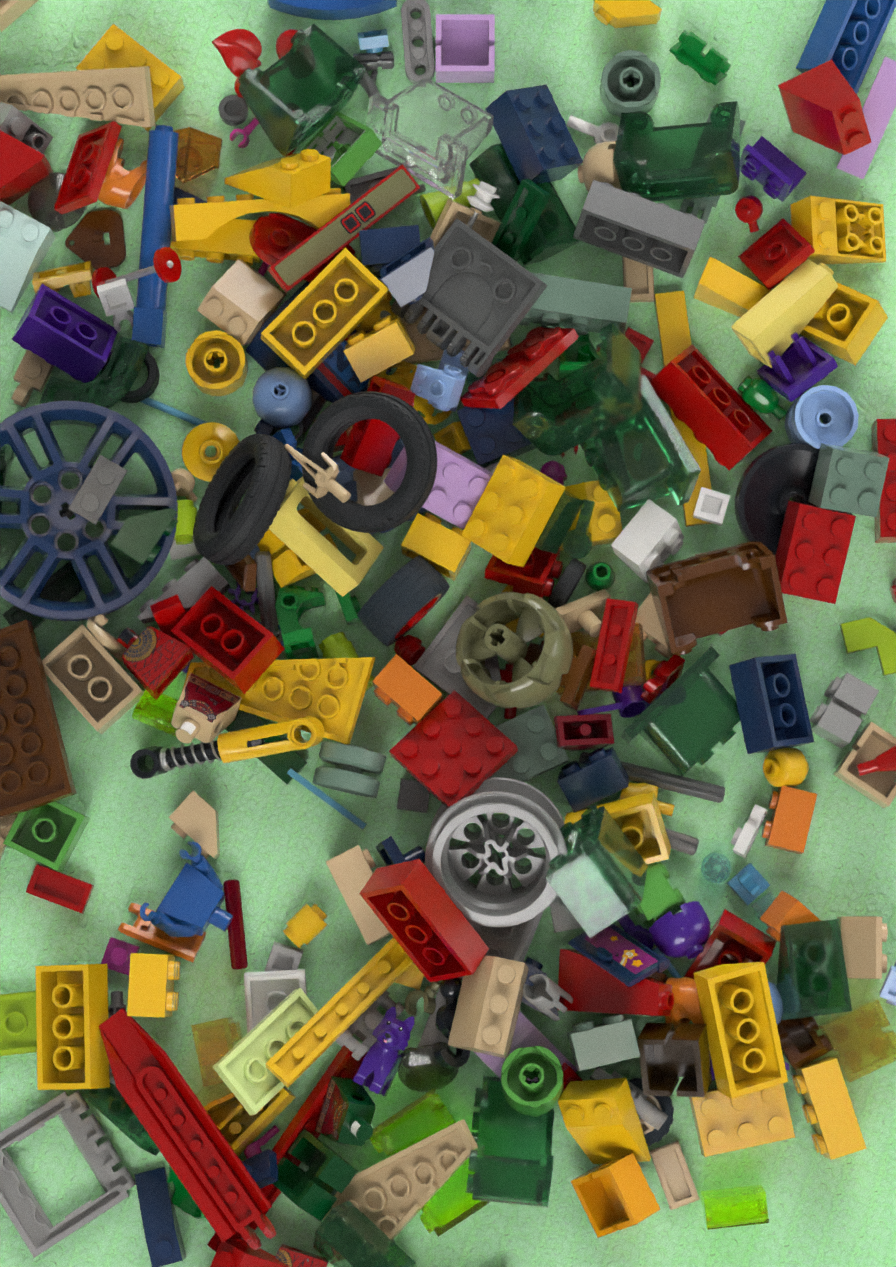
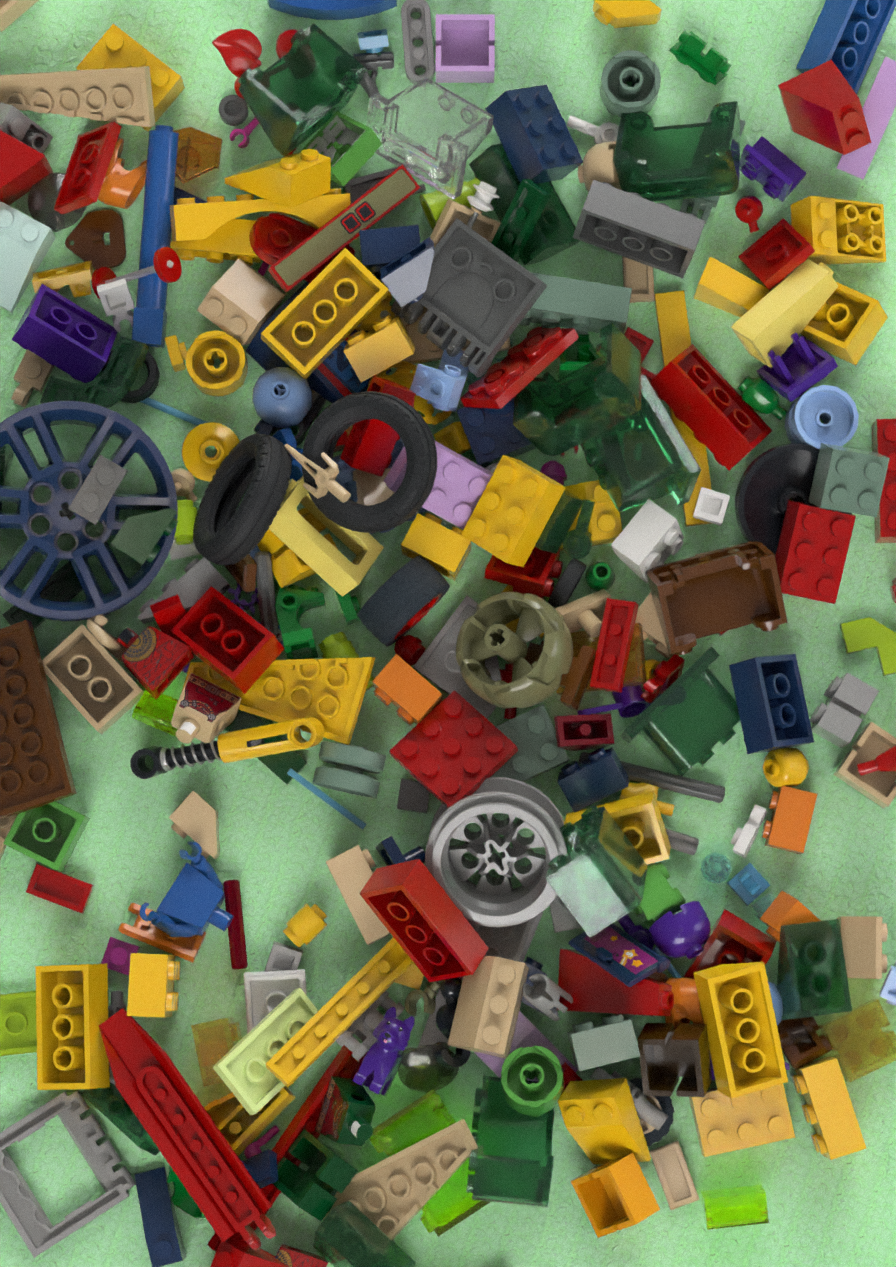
none -> yellow plate [164,335,187,372]

